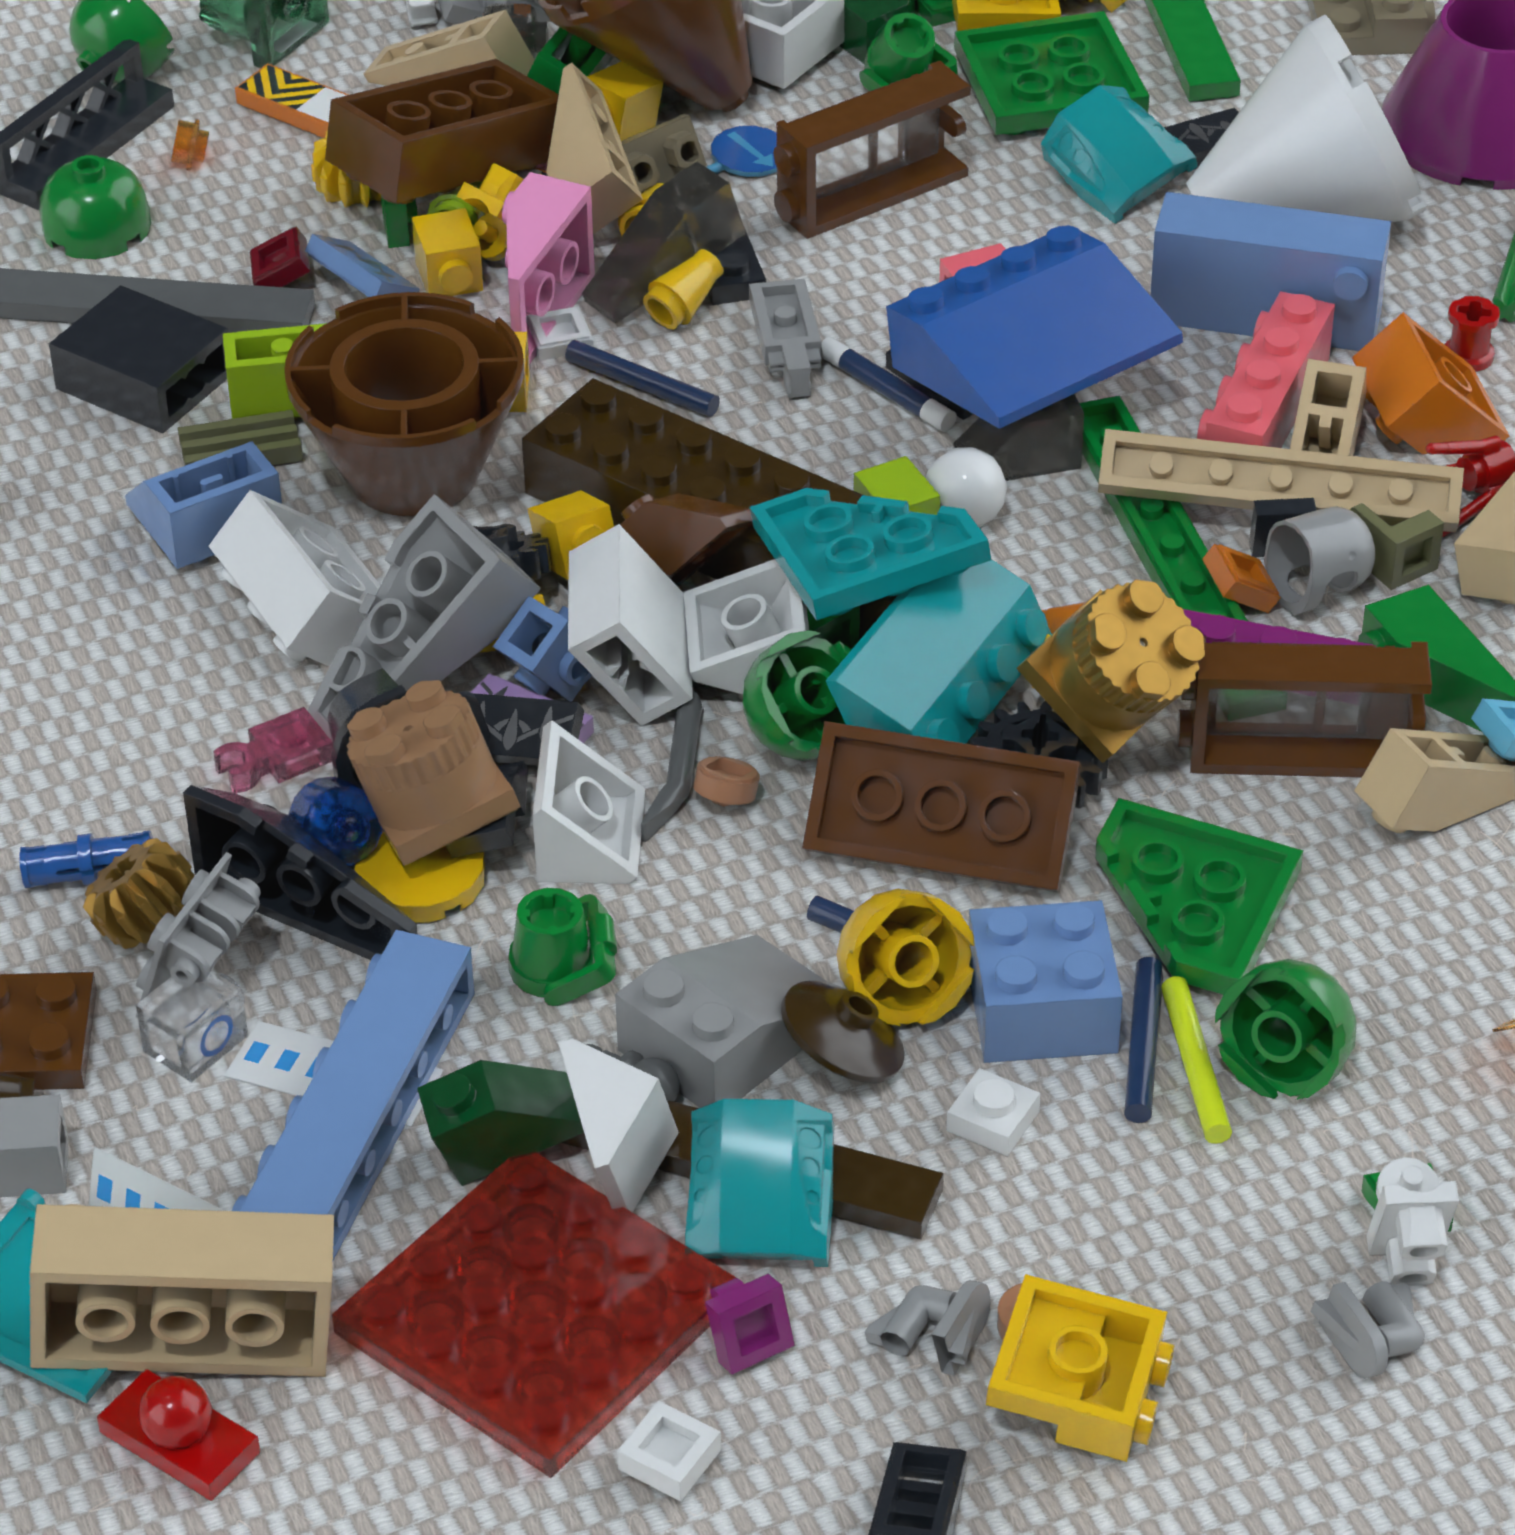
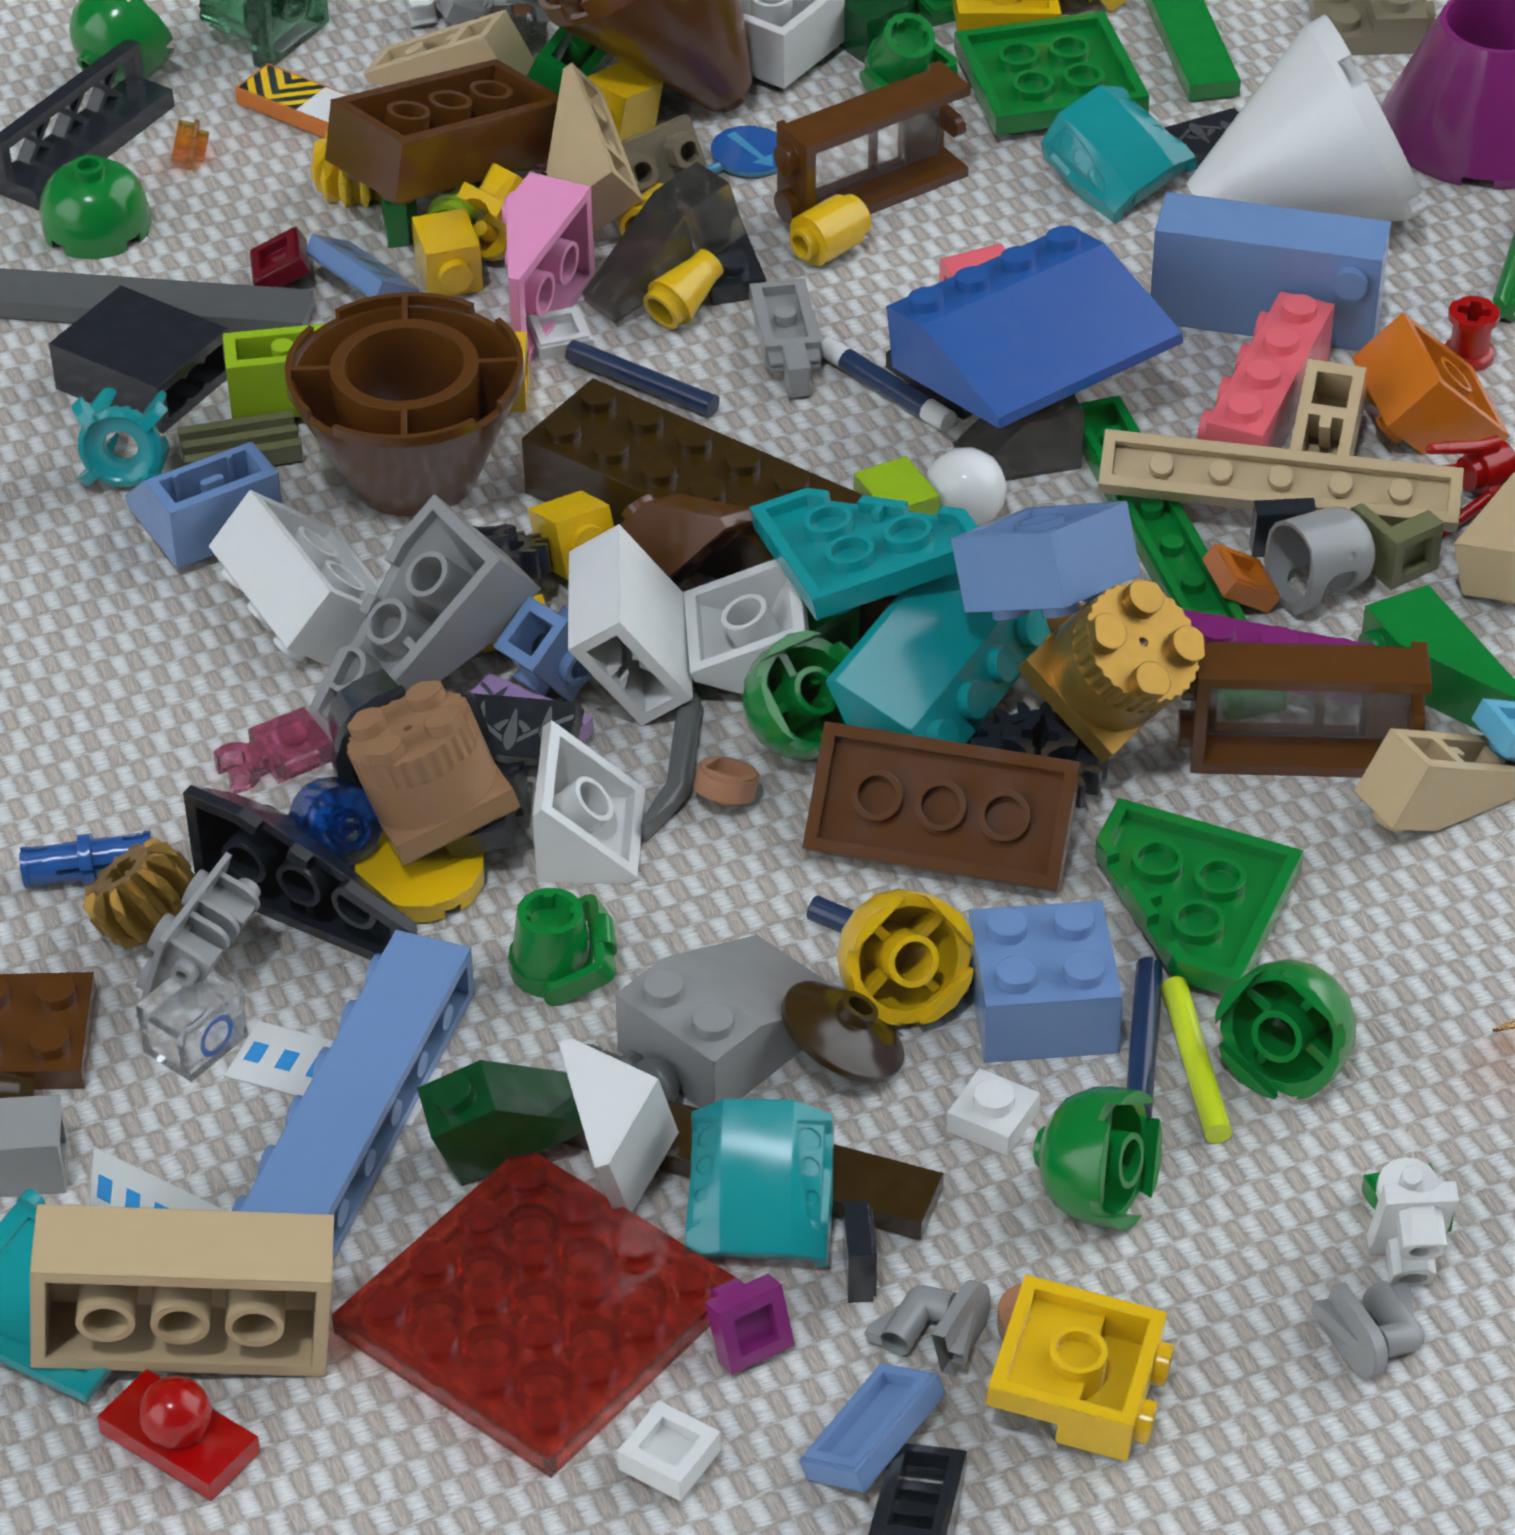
none -> teal piece [72,387,170,487]
none -> yellow brick [789,194,872,266]
none -> medium blue tile [799,1363,946,1493]
none -> black tile [843,1200,877,1303]
none -> medium blue brick [951,501,1141,621]
none -> green cylinder [1033,1086,1162,1231]

